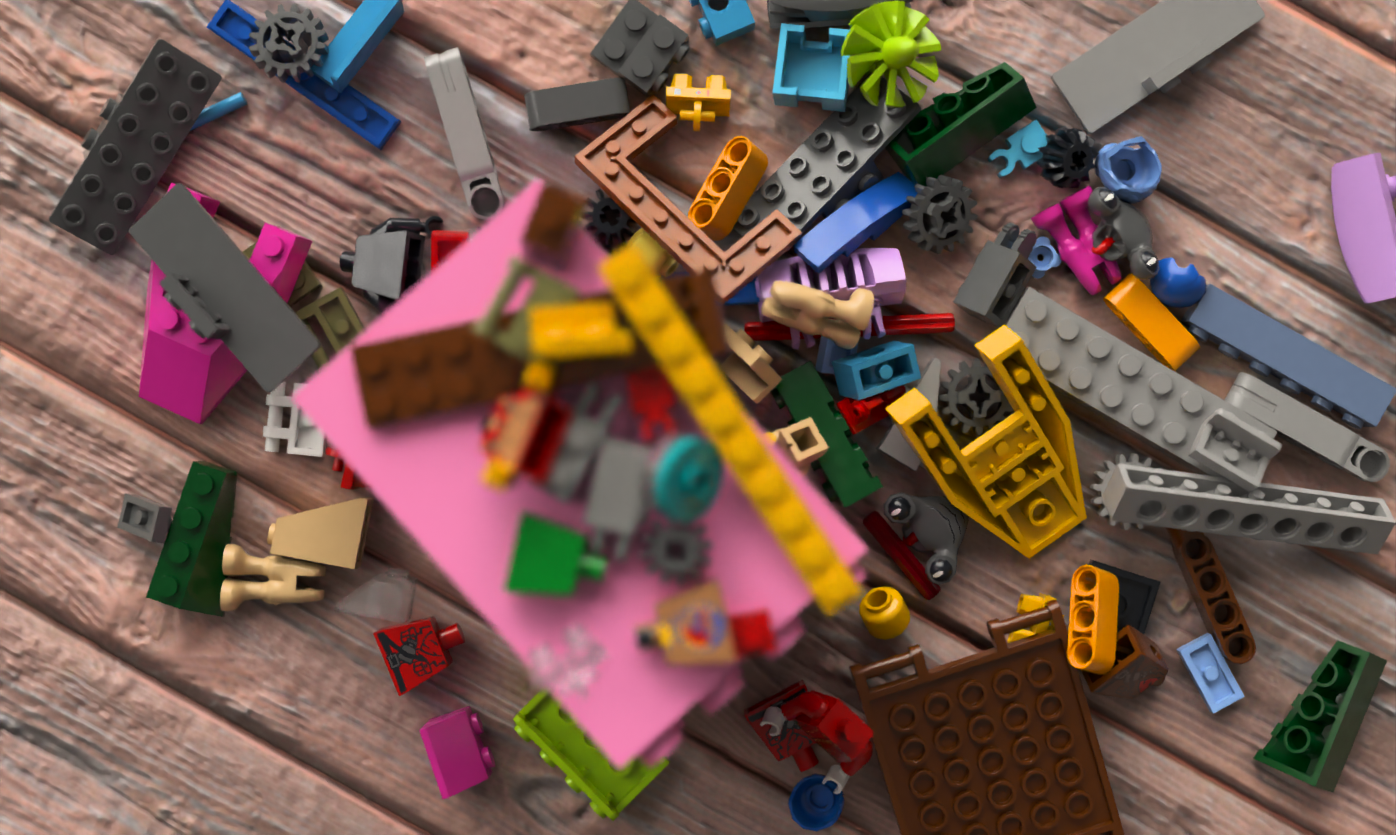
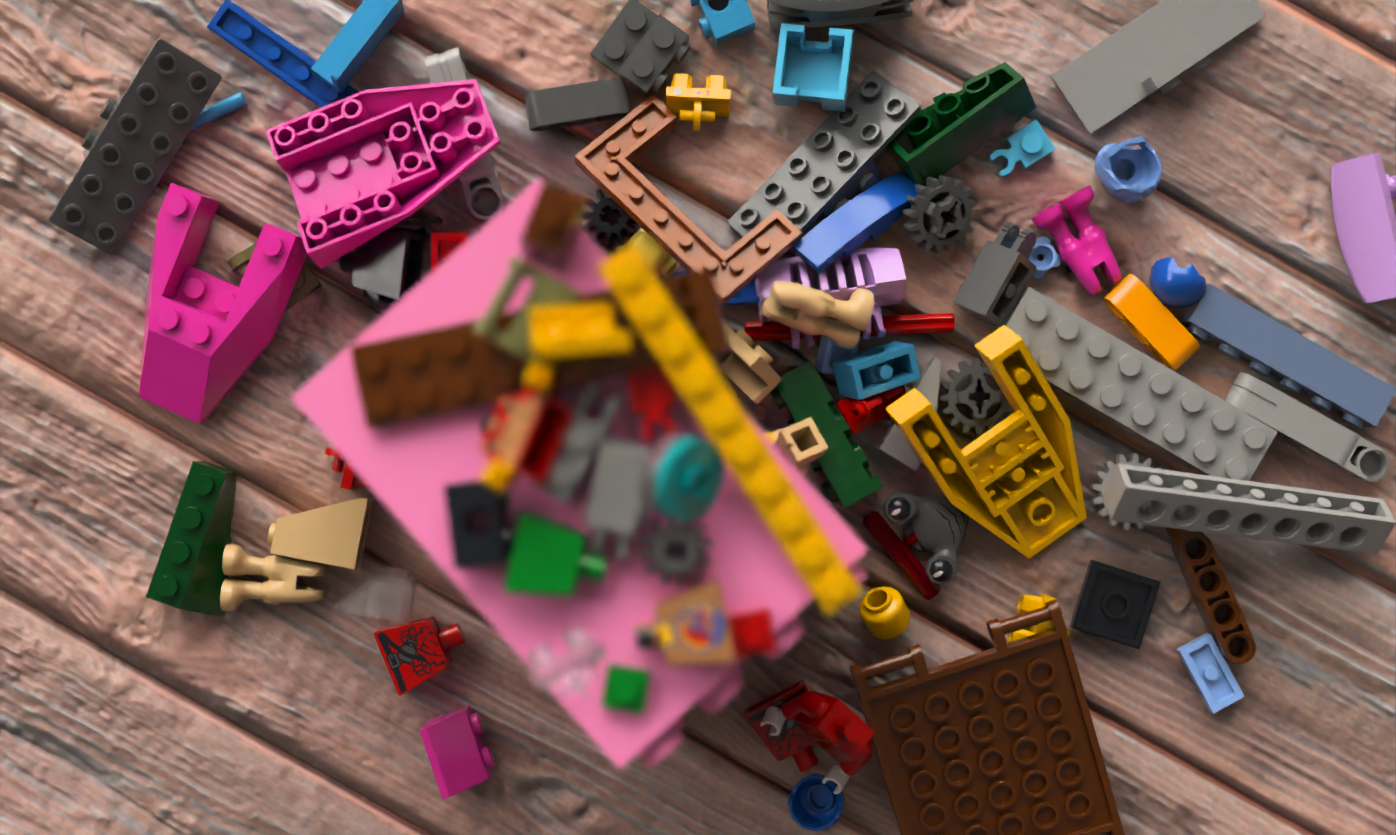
dark grey plate [117,493,172,543] -> none
dark grey bracket [129,183,321,392] -> none
dark grey gear [249,4,329,83] -> none
white plate [263,382,327,457] -> none
olive plate [295,287,366,374] -> none
lime bracket [513,685,670,821] -> none
light orange beam [688,136,768,241] -> none
lime piece [841,1,941,108] -> none
black gear [1036,128,1100,188] -> none
light orange beam [1067,565,1119,675] -> none
reddish brown torso [1081,625,1168,699] -> none
dark grey head [1088,187,1159,280] -> none
light grey bracket [1188,409,1282,493] -> none
dark green wedge [1253,640,1387,792] -> none
none -> dark pink wedge [266,79,501,269]
none -> black brick [444,480,514,569]
none -> green plate [602,663,650,713]

